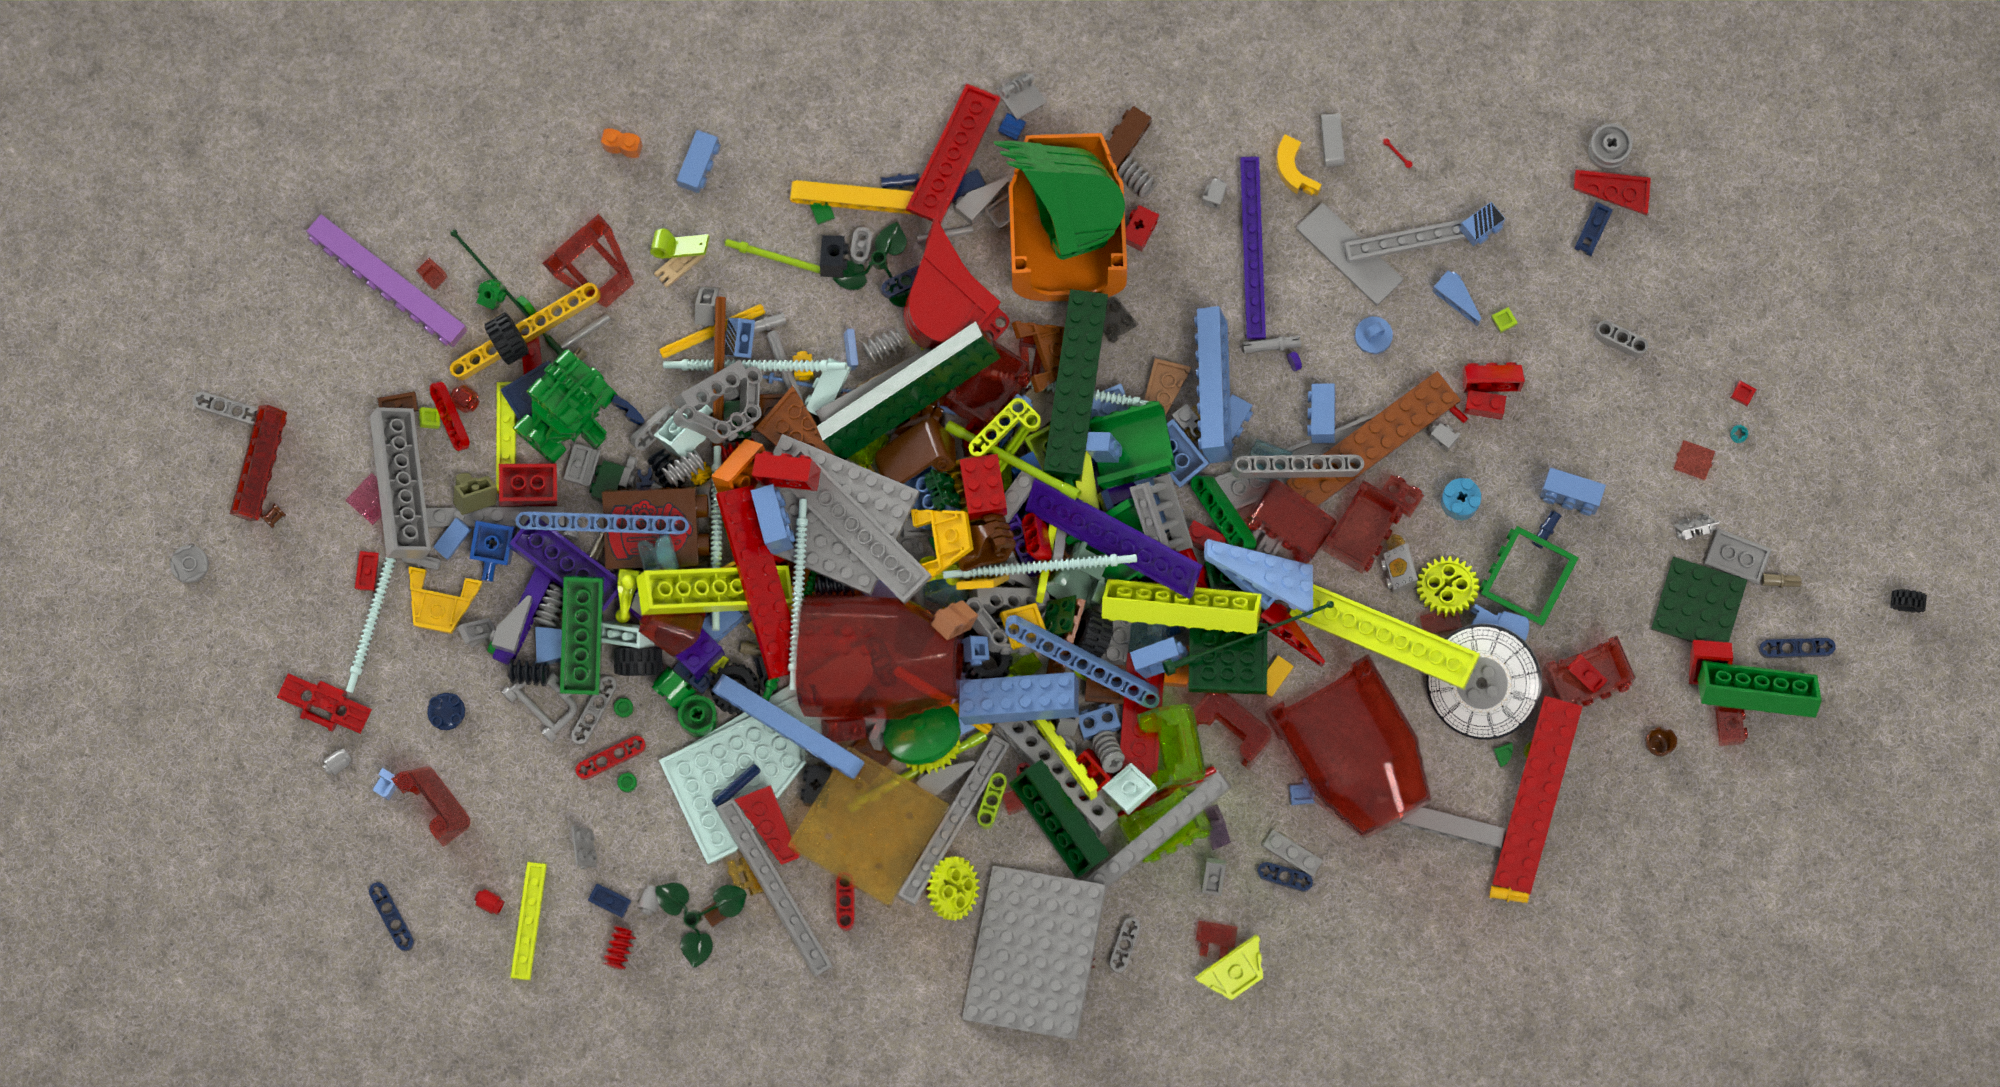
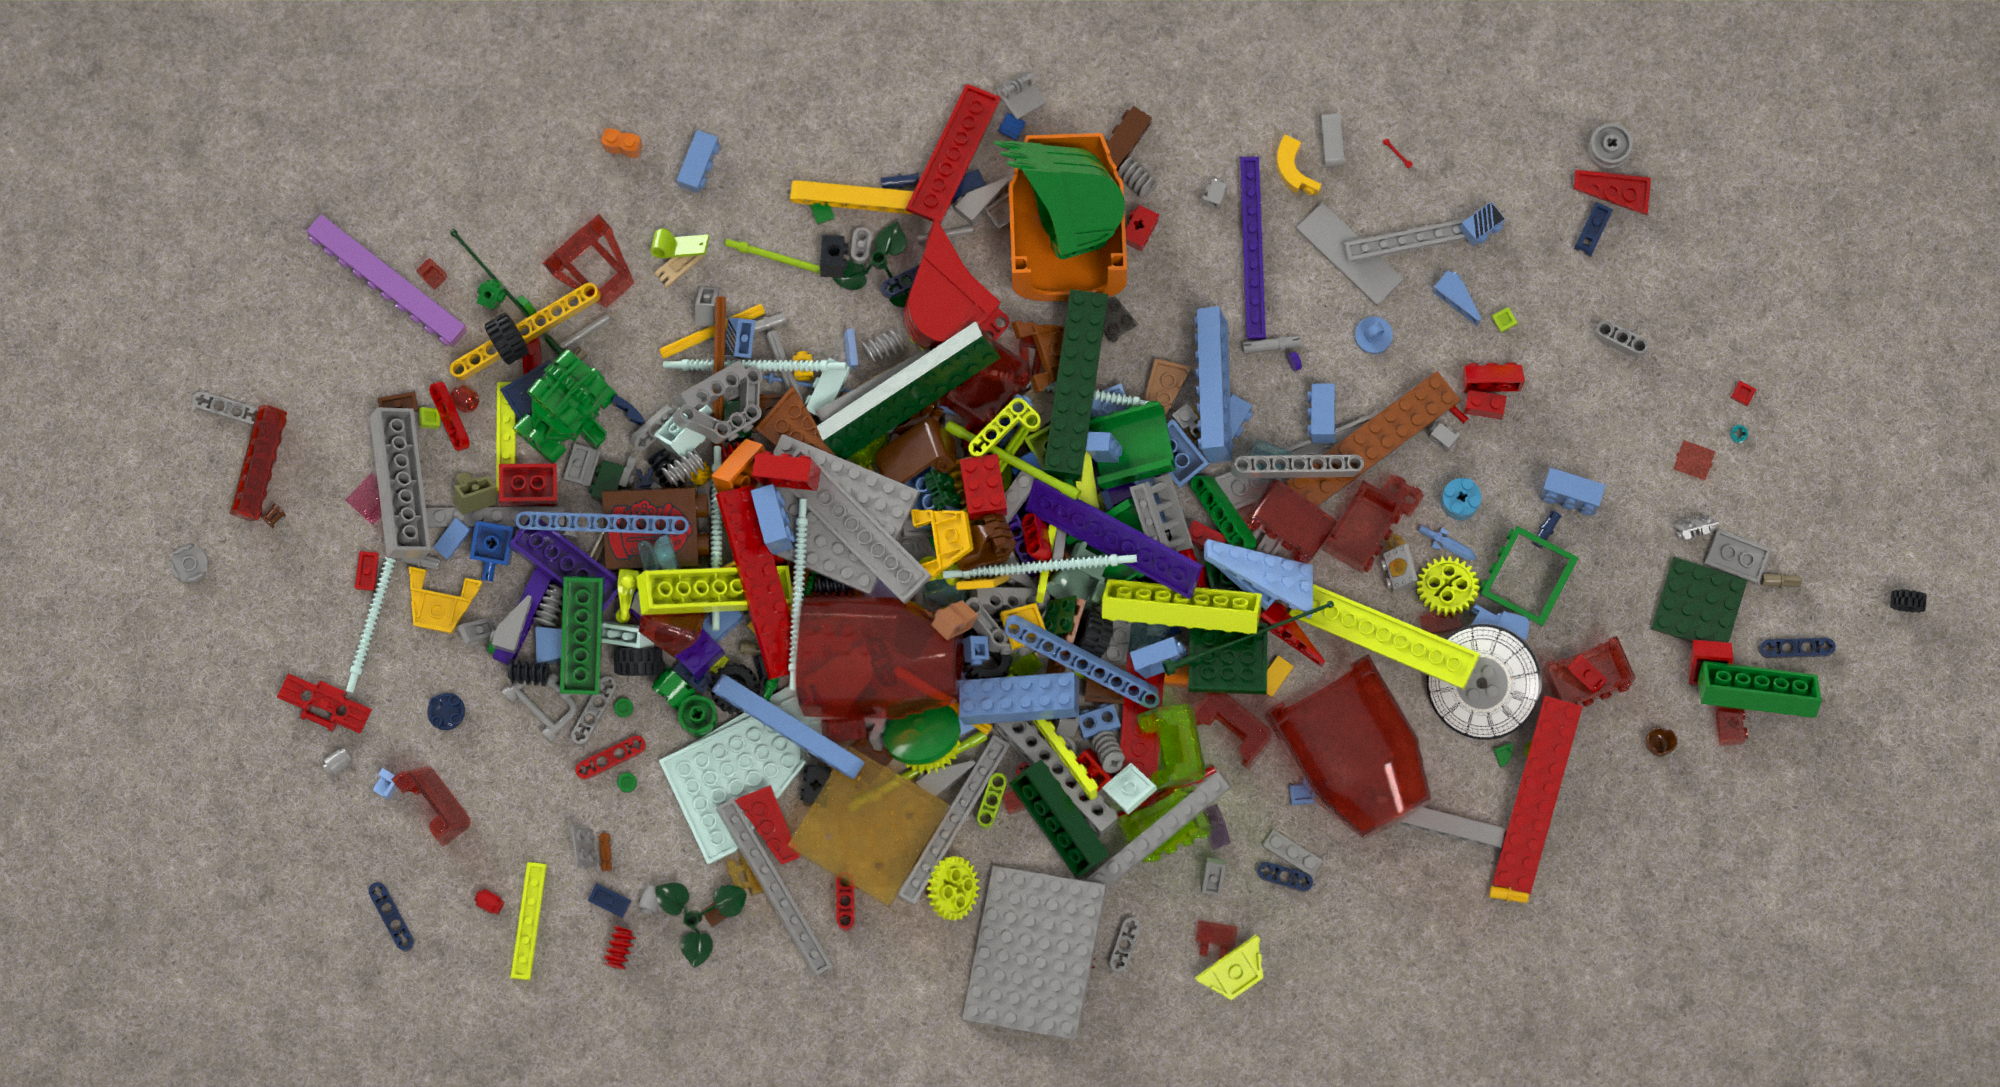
dark blue axle [712,764,761,807] -> none
none -> dark orange axle [599,833,612,872]
none -> medium blue sword [1419,525,1477,560]

